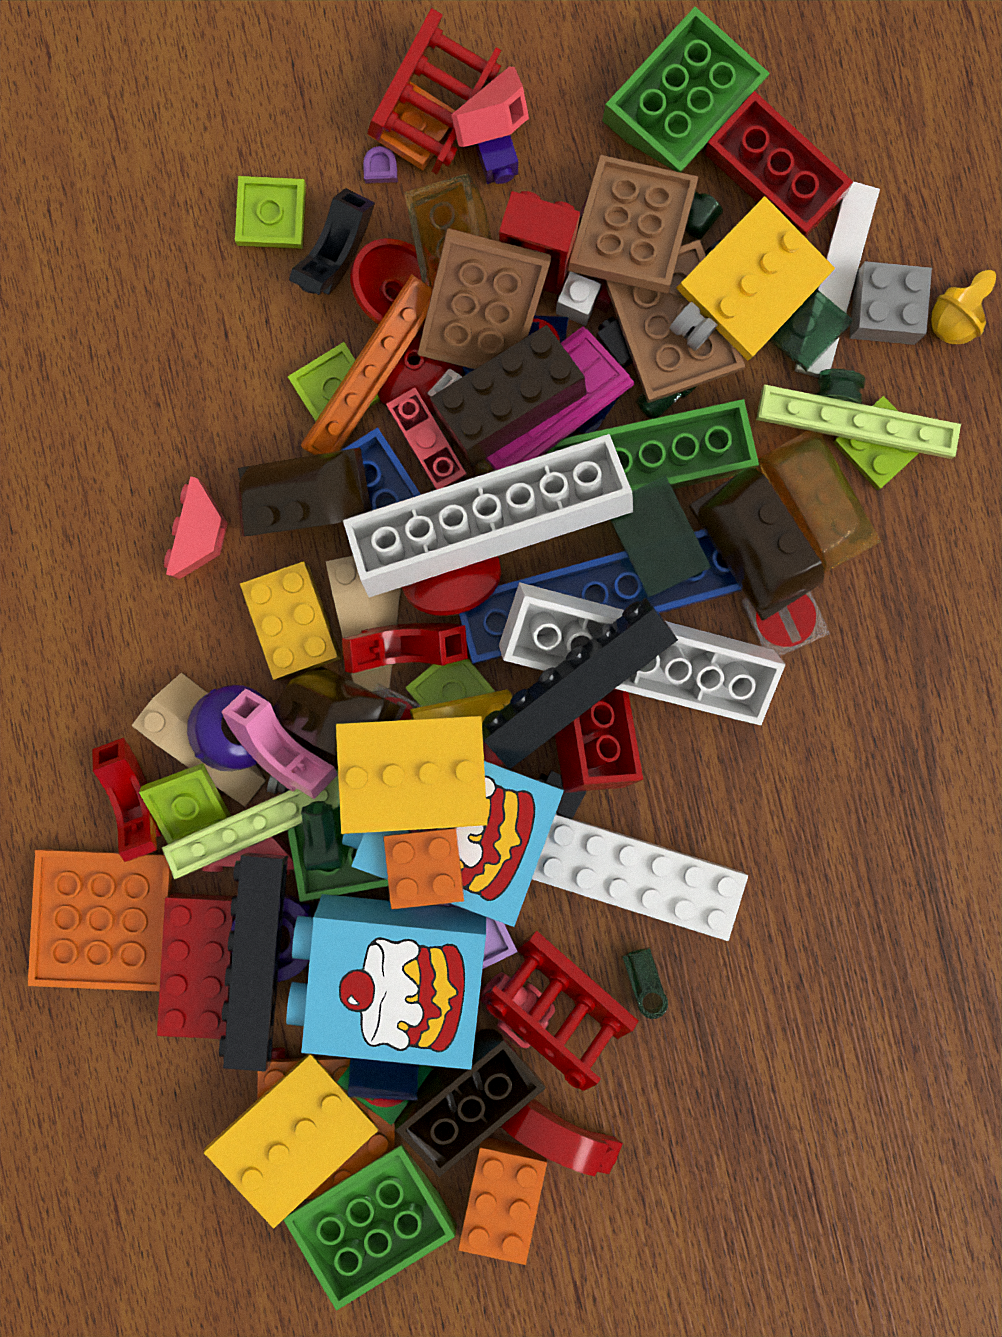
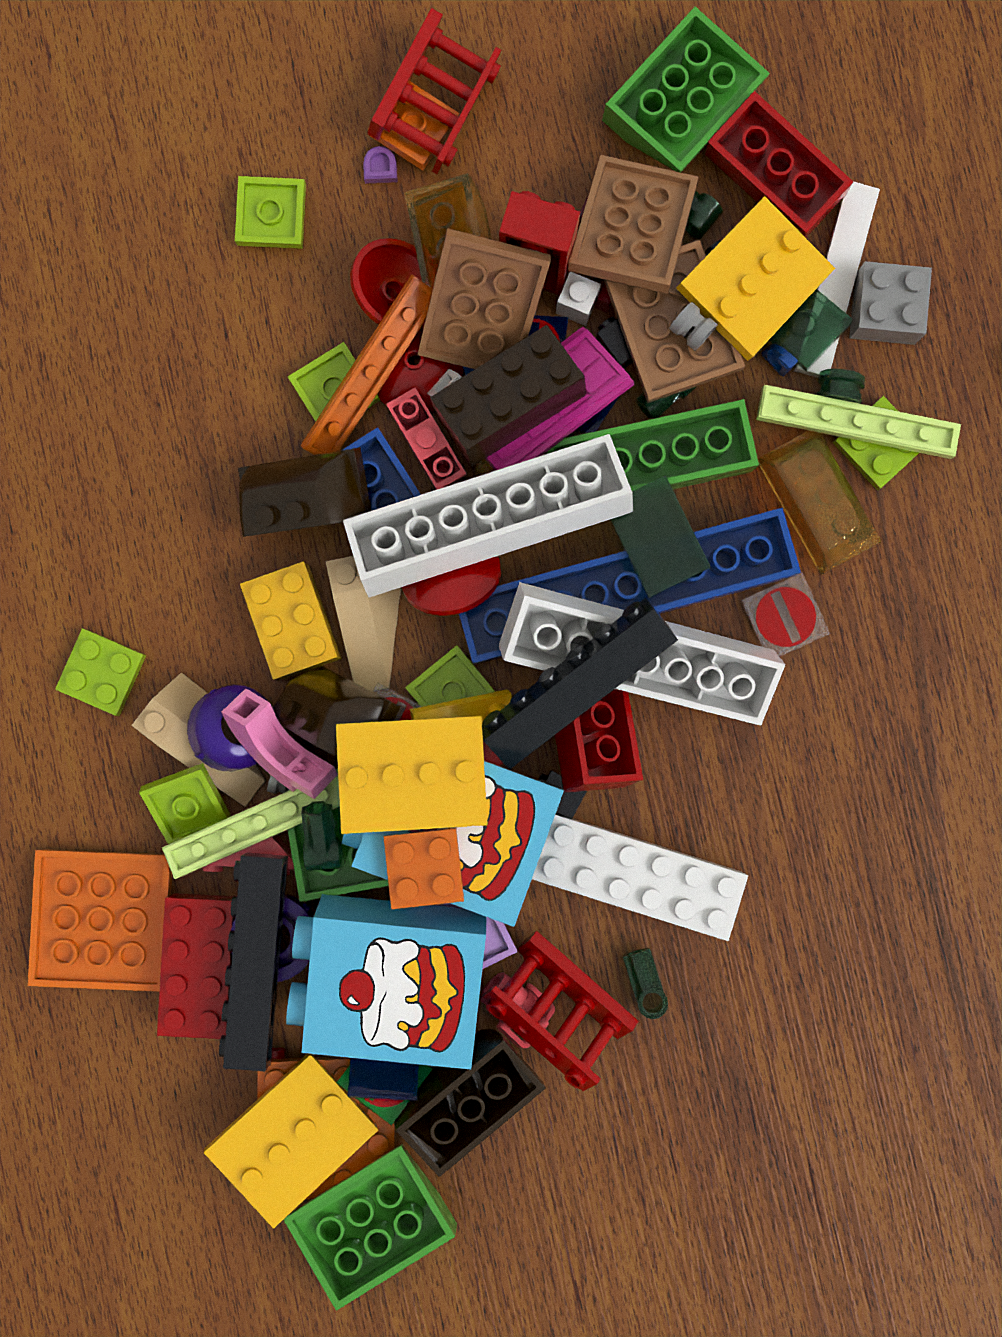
red arch [92,737,161,862] -> none
coral slope [164,476,228,579] -> none
black arch [289,188,375,295] -> none
red arch [342,623,468,673] -> none
coral slope [451,66,529,147] -> none
orange brick [458,1137,547,1265] -> none
dark purple brick [475,135,519,184] -> none
red arch [500,1099,623,1177] -> none
dark brown windscreen [688,468,825,621] -> none
yellow piece [931,270,996,345] -> none
none -> lime plate [55,628,146,716]
none -> blue tile [761,344,798,377]

